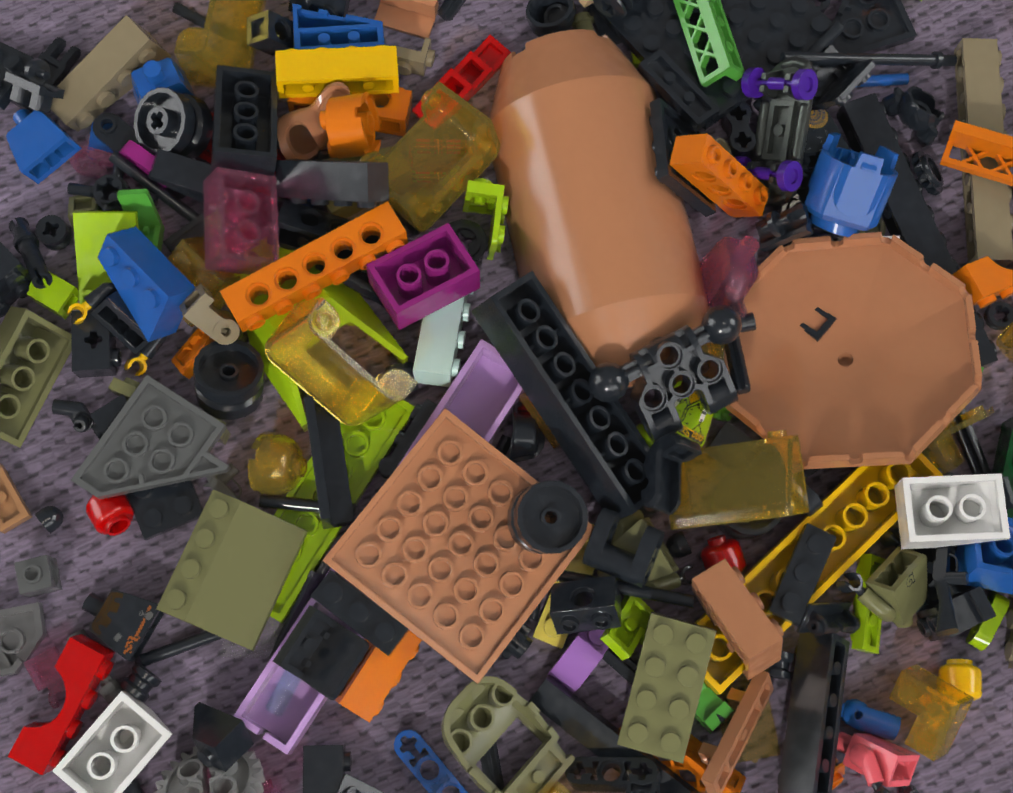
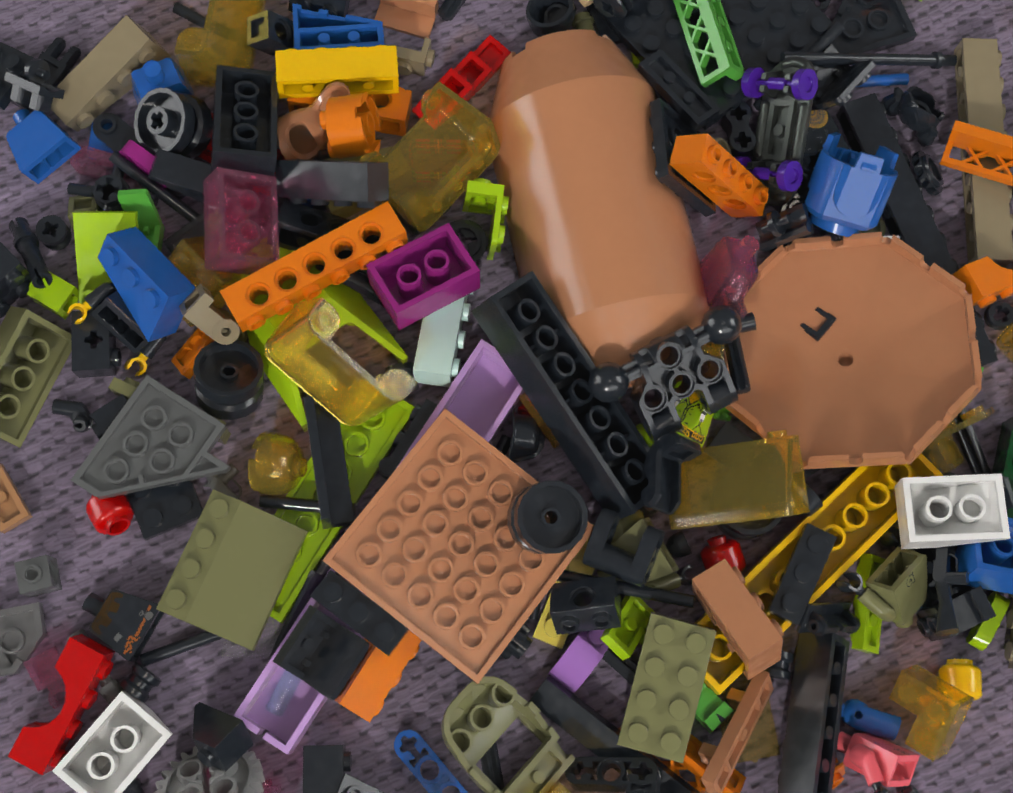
black hinge [35,506,63,534] -> none

